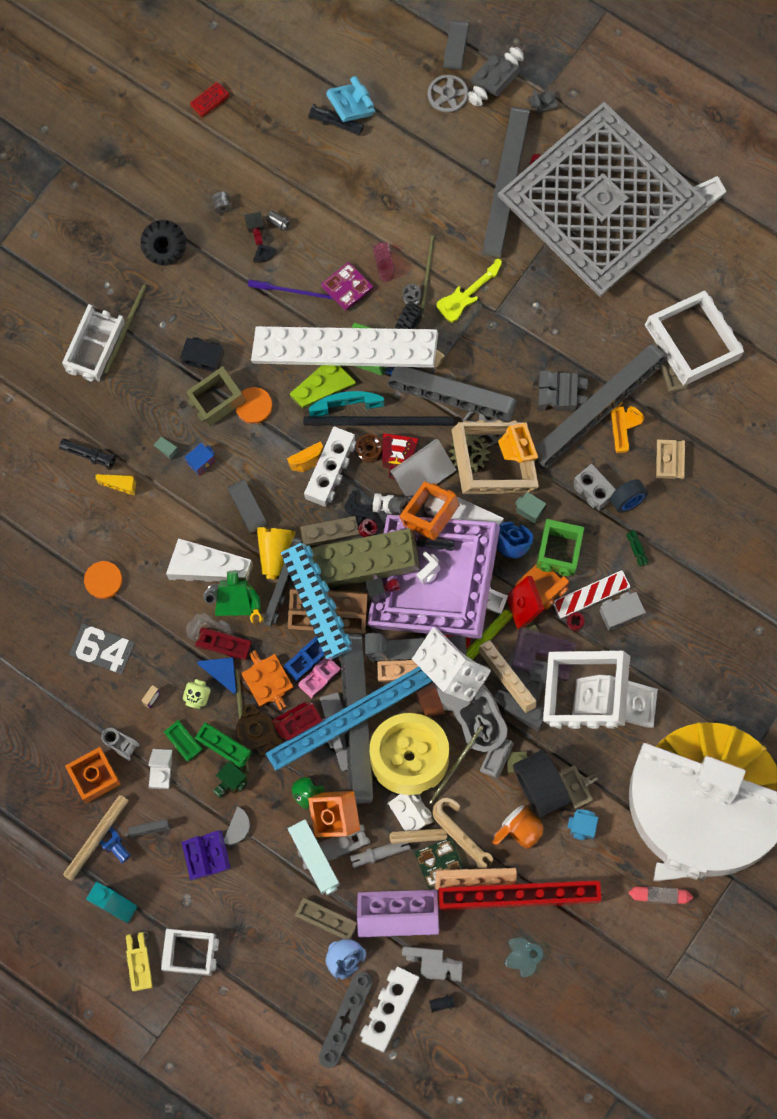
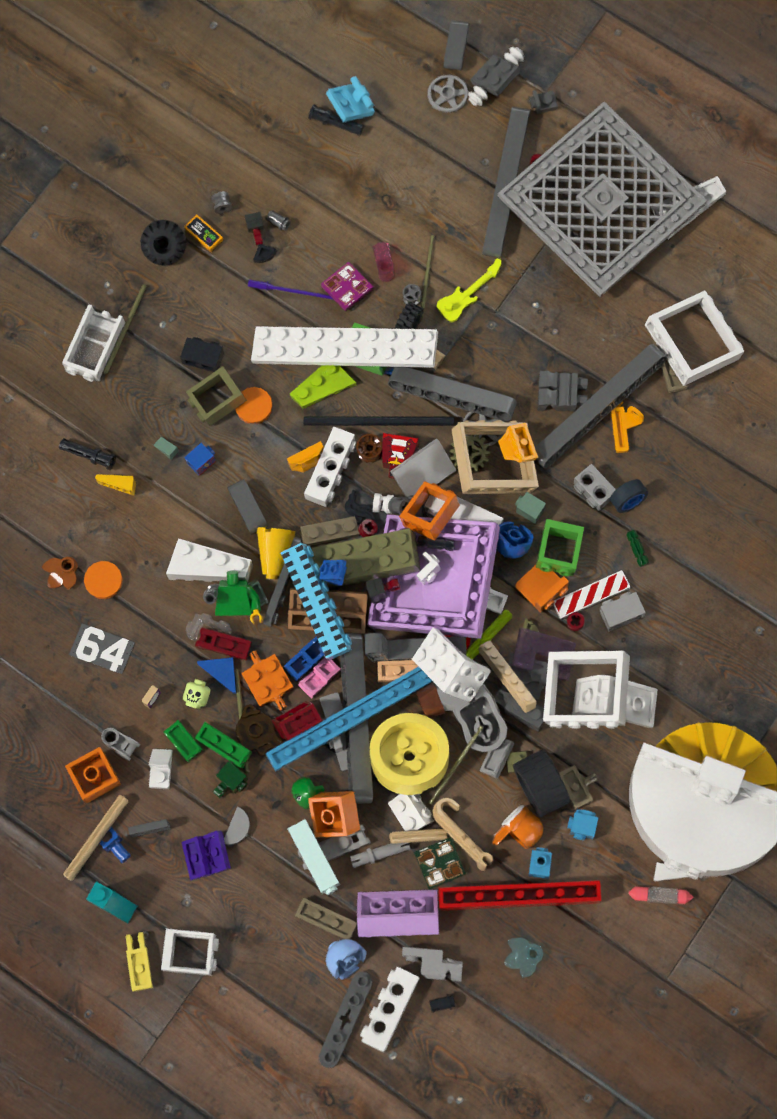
red tile [190,81,229,118] -> none
teal slope [309,391,385,416] -> none
light nougat plate [435,868,517,890] -> none
red plate [507,576,544,629] -> none
tan plate [656,440,685,479] -> none
none -> dark orange plate [42,557,78,590]
none -> tile [184,215,223,252]
none -> sand green piece [248,579,268,606]
none -> blue bracket [319,560,347,586]
none -> dark azure brick [529,848,552,879]

